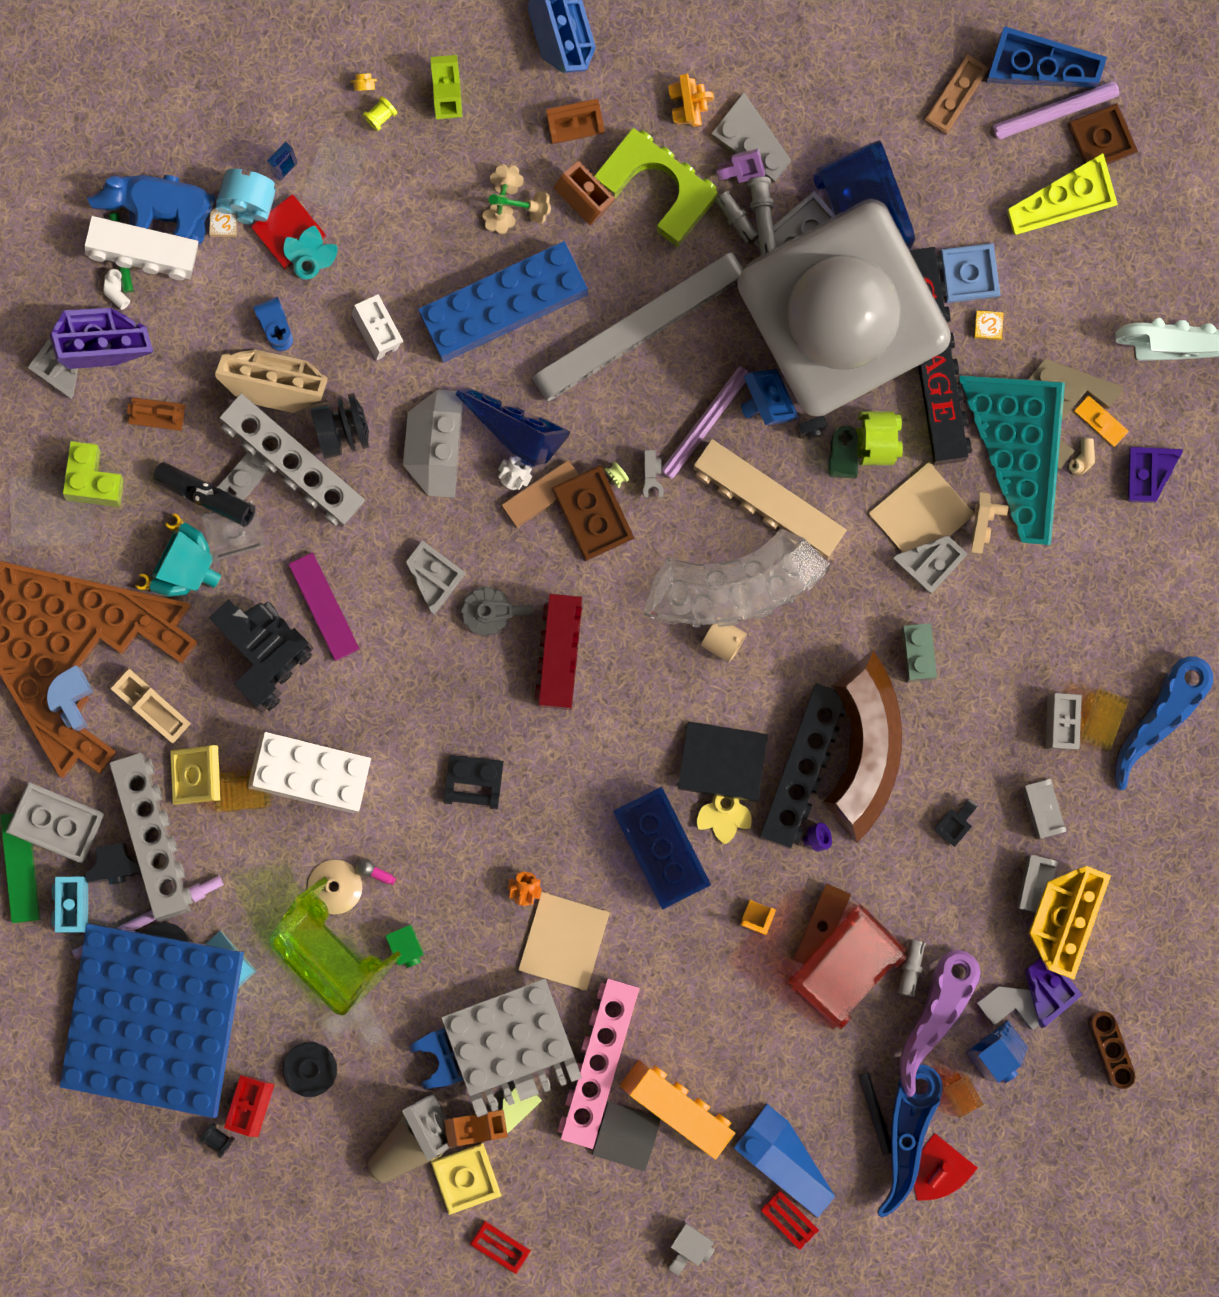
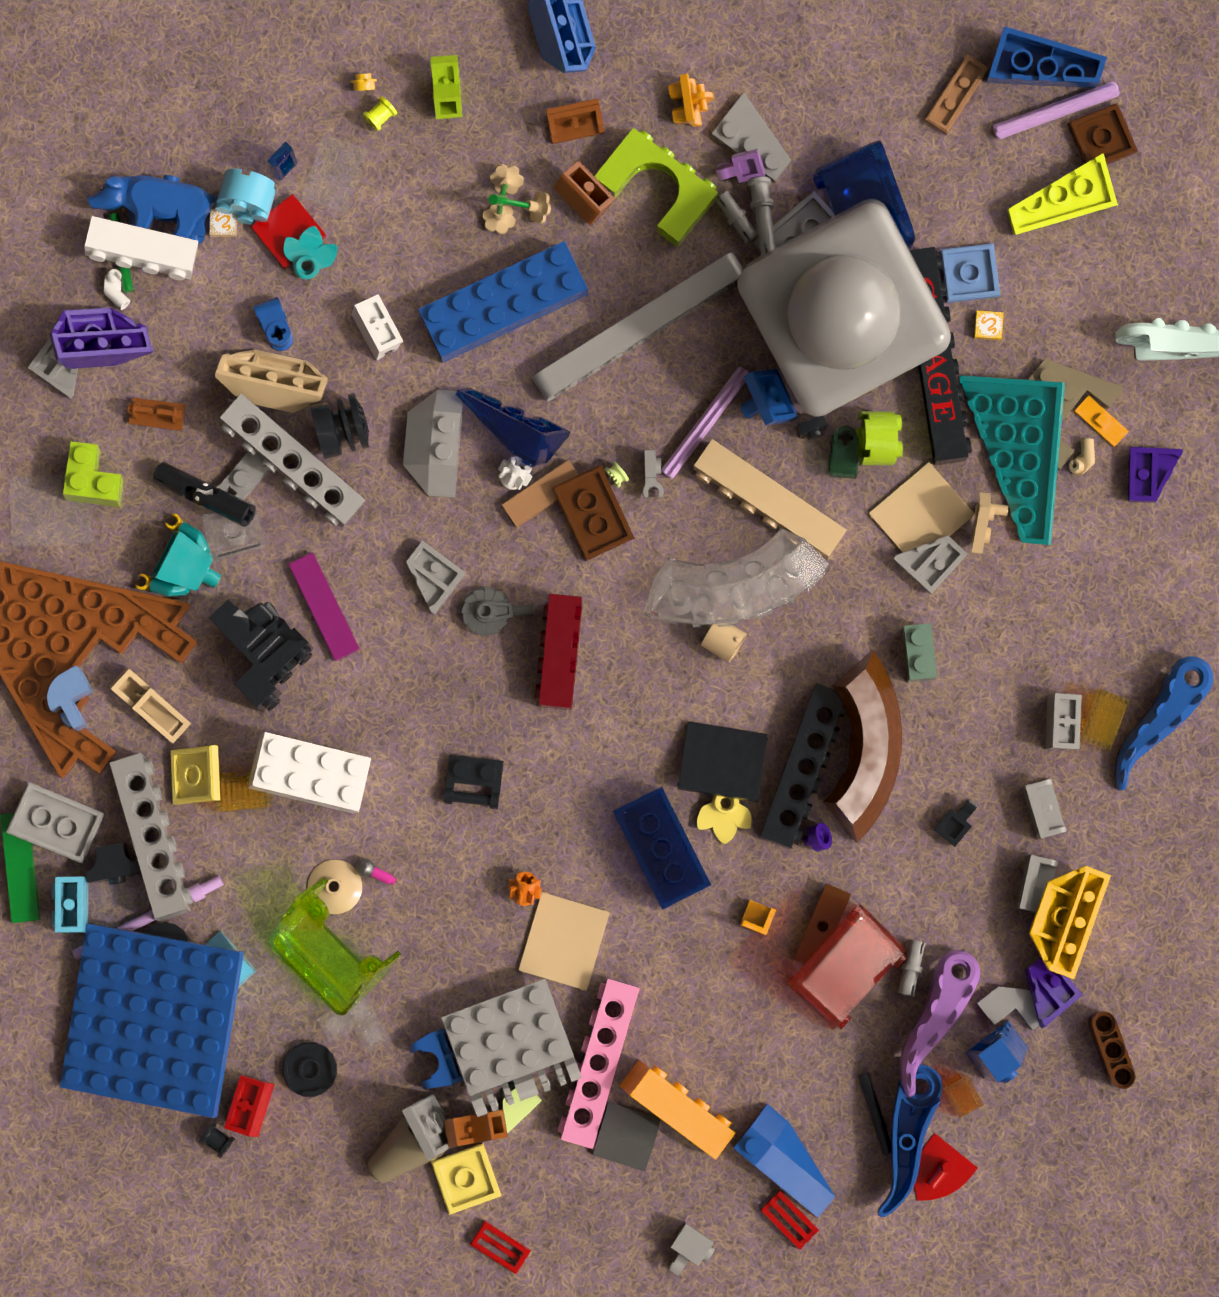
green brick [385,925,425,969] -> none

